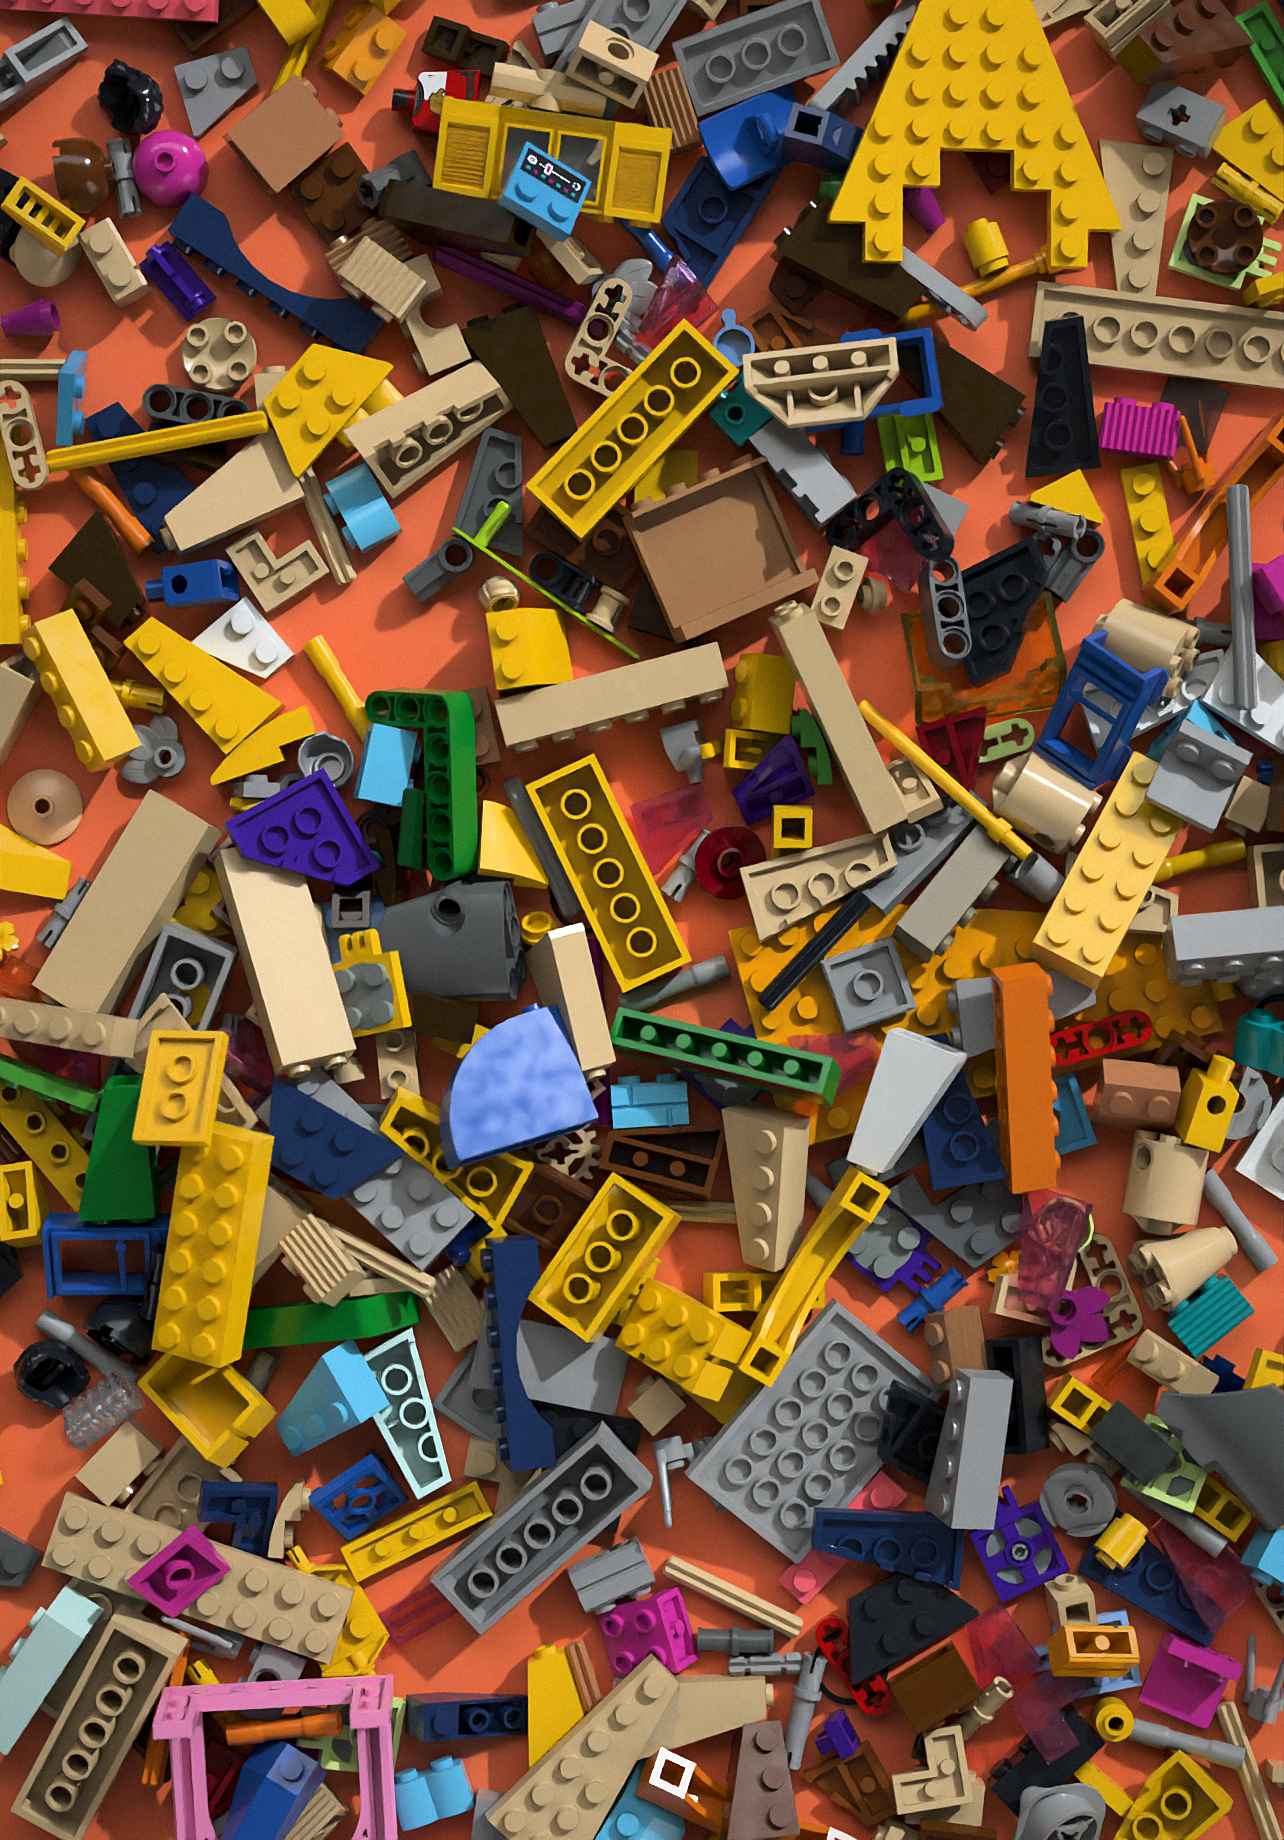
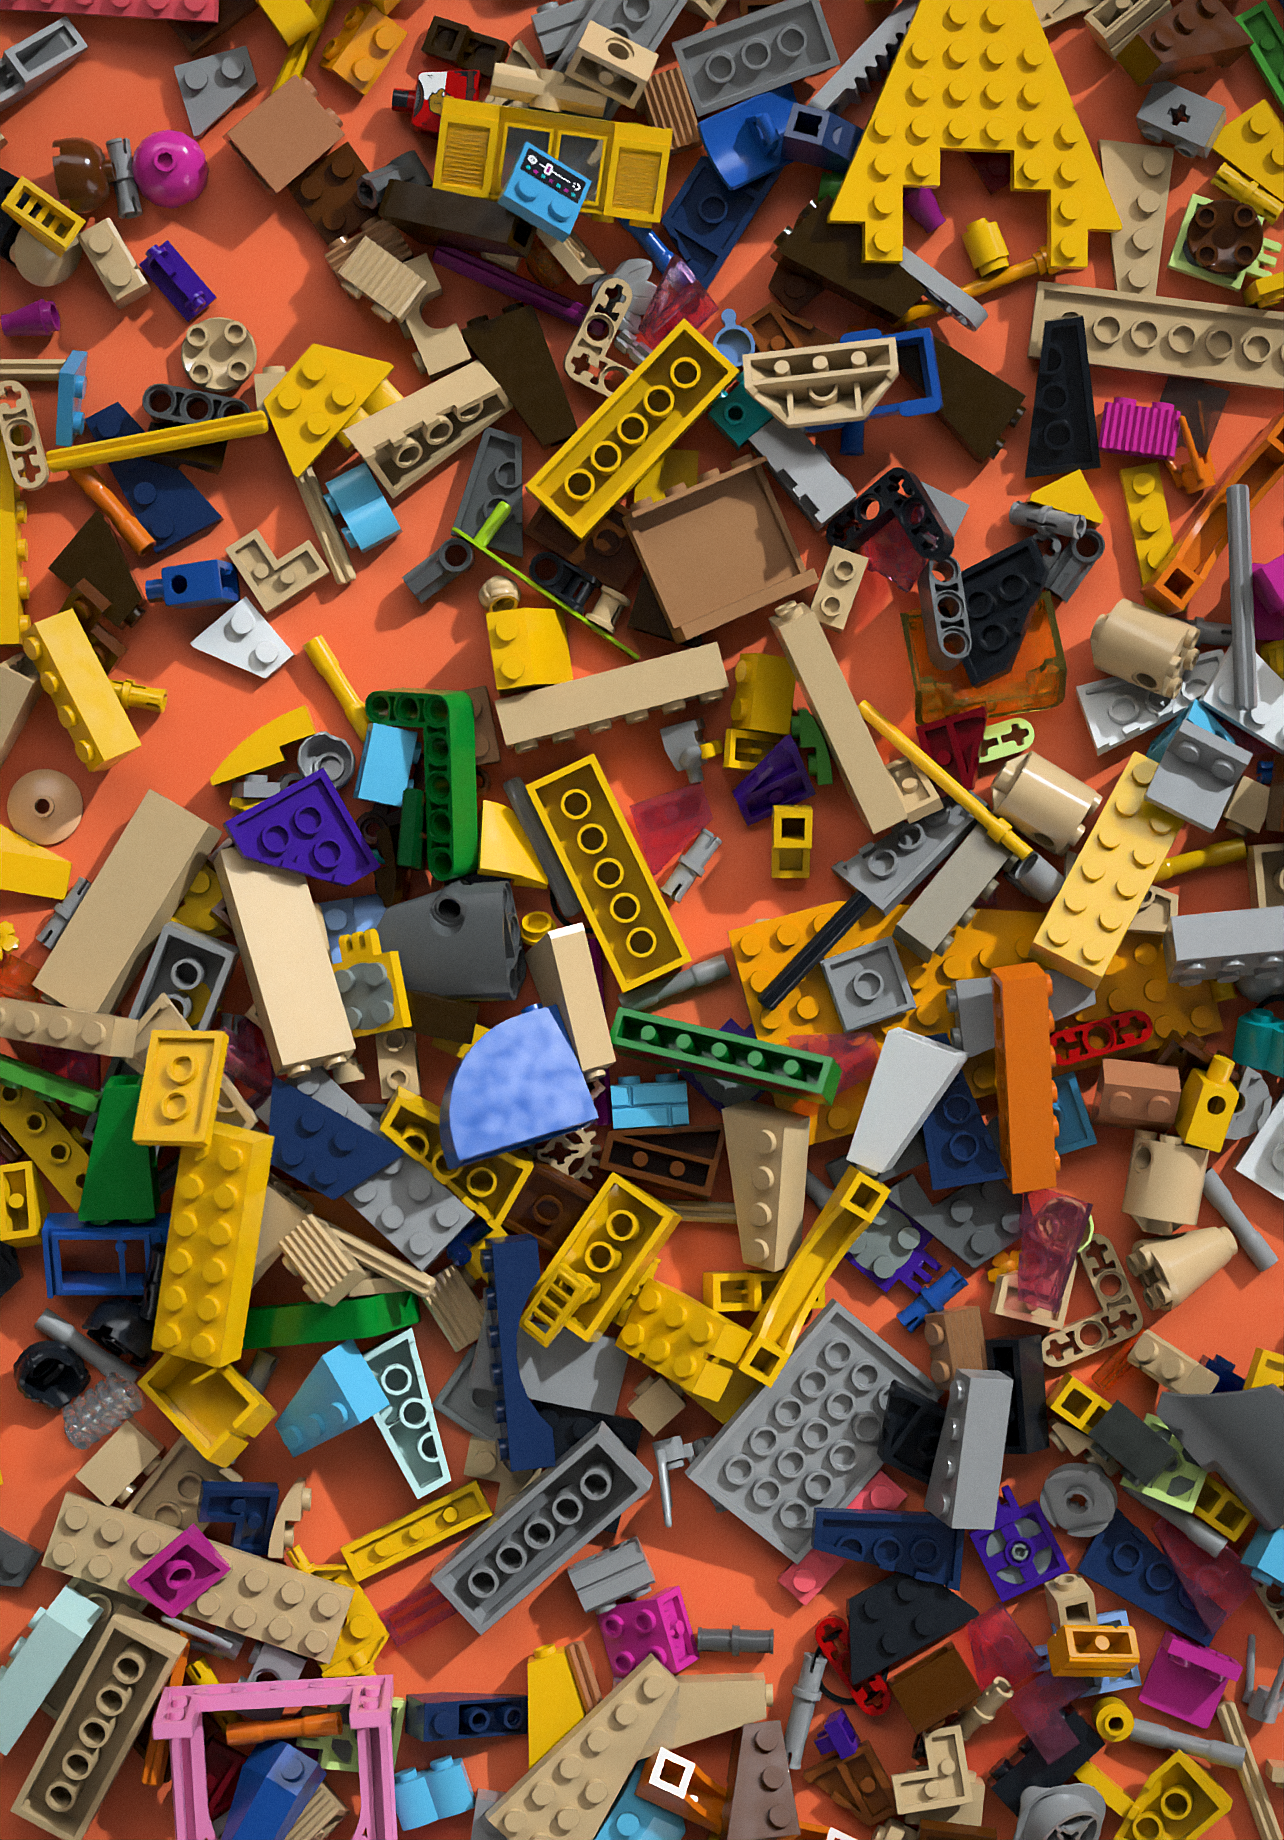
black hair [97,59,164,135] -> none
light grey plate [120,712,187,784] -> none
yellow wedge [124,616,286,756] -> none
tan slope [159,427,305,558] -> none
dark blue arch [167,192,385,356] -> none
blue piece [308,1449,409,1542] -> none
dark brown slope [331,872,374,930] -> none
tan axle [663,1556,803,1638] -> none
dark red dish [694,825,766,900] -> none
light grey axle [728,1652,802,1676] -> none
tan wing [740,829,897,943] -> none
tan plate [857,577,887,615] -> none
lime plate [876,413,944,487] -> none
blue piece [1032,629,1169,790] -> none
magenta plate [1043,1286,1110,1360] -> none
yellow brick [1093,1512,1149,1571] -> none
teal brick [1163,1273,1255,1359] -> none
none -> yellow slope [519,1263,594,1348]

